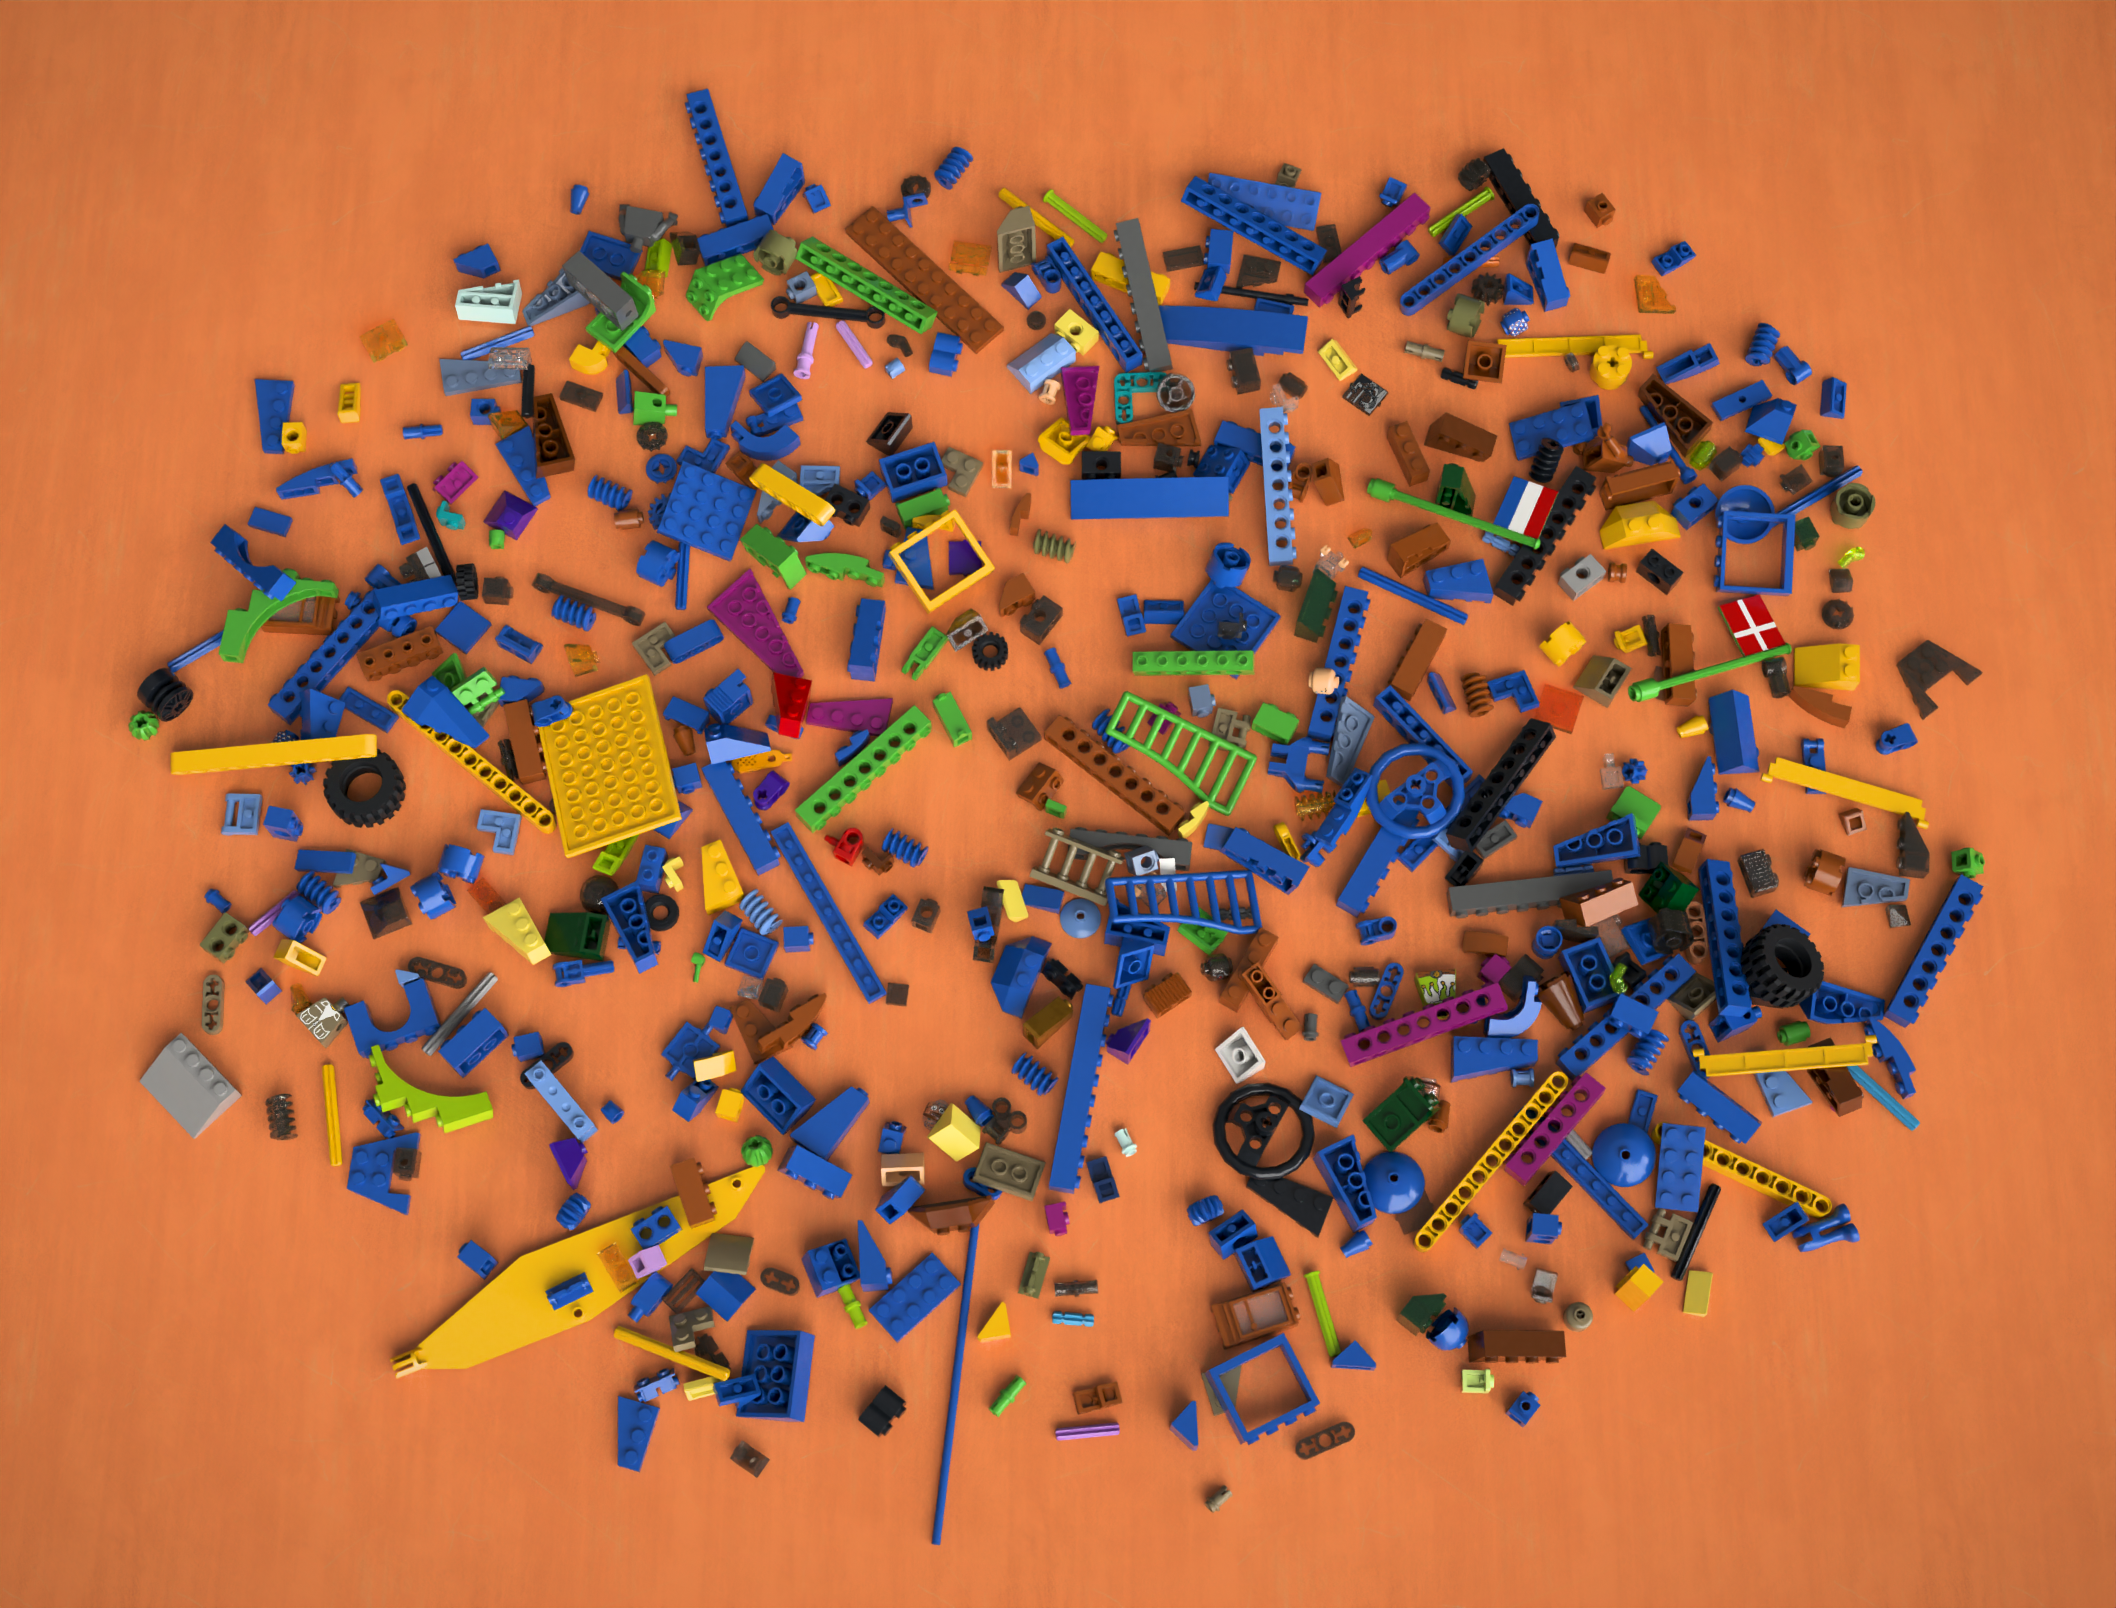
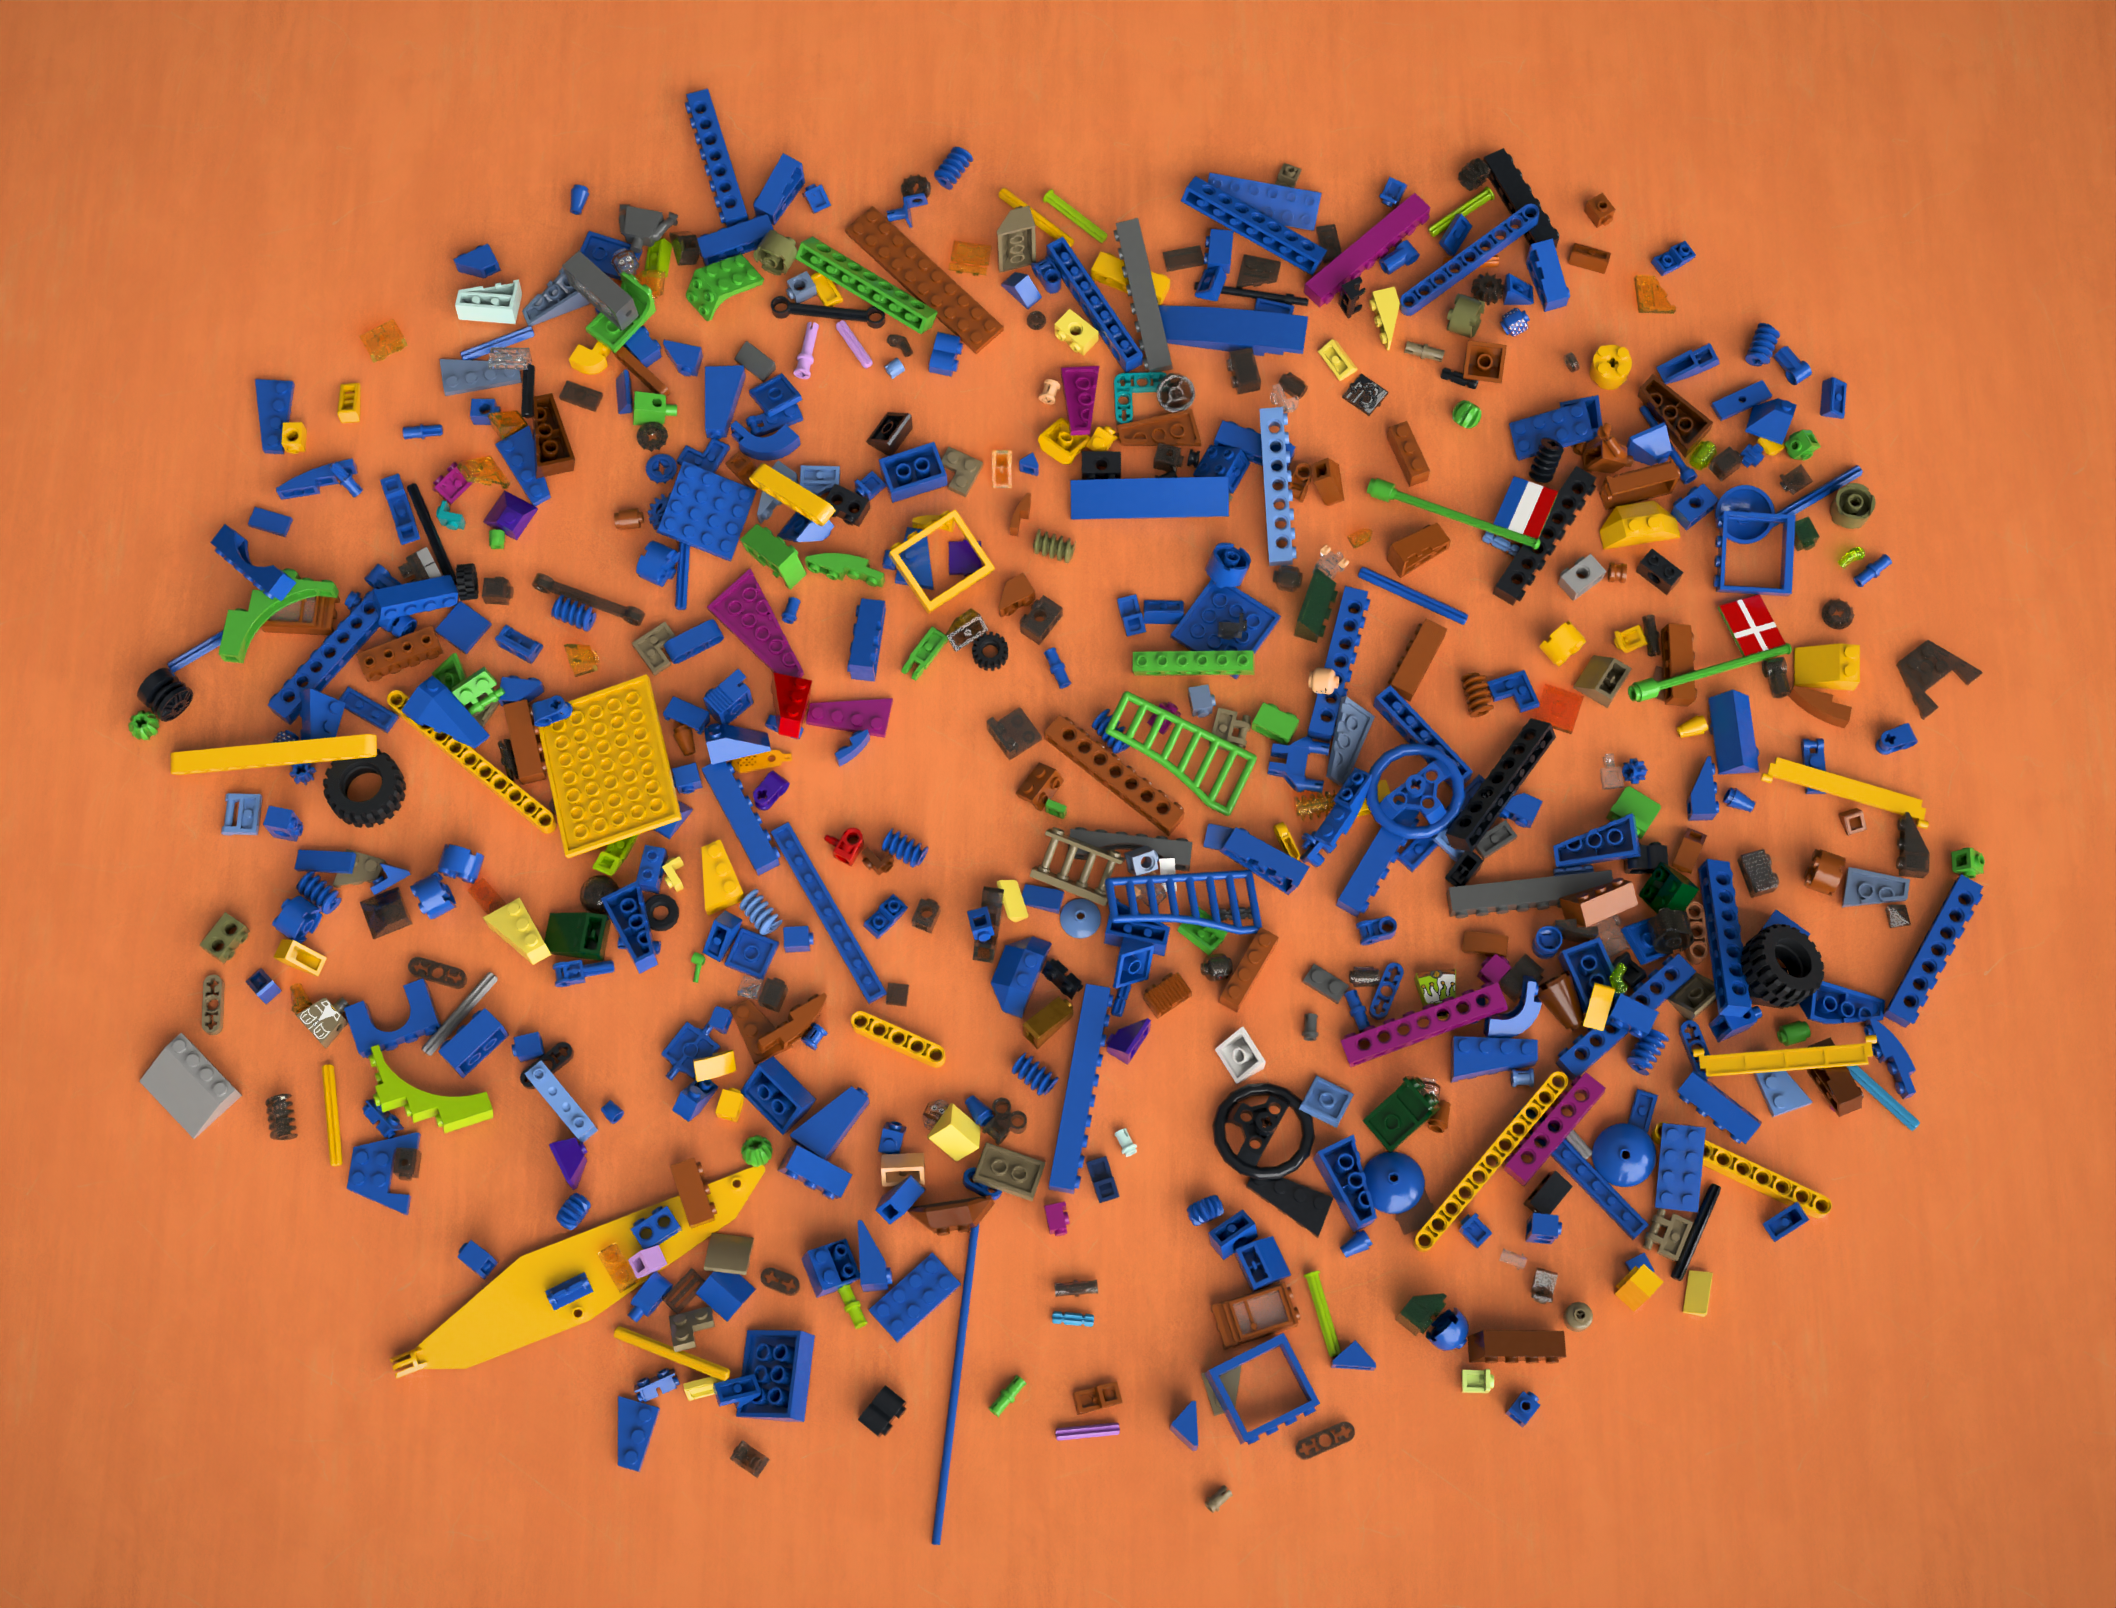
blue pin [204,888,232,914] -> none
medium lavender axle [248,890,301,936] -> none
medium blue slope [395,969,422,988] -> none
medium blue plate [477,809,522,855] -> none
blue piece [587,475,633,511] -> none
clear smoke hinge [693,1334,731,1370] -> none
bright green brick [795,705,932,833] -> none
clear smoke tile [880,516,901,538] -> none
bright green brick [895,487,950,529] -> none
bright green brick [932,692,972,747] -> none
yellow slope [977,1302,1011,1343] -> none
light blue slope [1007,333,1076,394] -> none
olive hinge [1018,1252,1050,1299] -> none
light yellow slope [1177,801,1209,839] -> none
dark orange slope [1241,961,1303,1040] -> none
blue wedge [1423,559,1494,604] -> none
reddish brown wedge [1424,412,1497,462] -> none
blue slope [1427,672,1457,714] -> none
dark green wedge [1435,463,1476,516] -> none
yellow piece [1497,334,1653,359] -> none
blue piece [1792,1203,1860,1252] -> none
clear smoke brick [1819,445,1844,477] -> none
clear smoke slope [1829,569,1853,593] -> none
none -> clear yellow wing [457,456,510,489]
none -> clear head [611,248,640,277]
none -> yellow beam [851,1011,946,1068]
none -> light yellow slope [1369,287,1400,350]
none -> bright green piece [1452,400,1481,429]
none -> yellow slope [1583,983,1615,1031]
none -> blue pin [1853,554,1892,587]

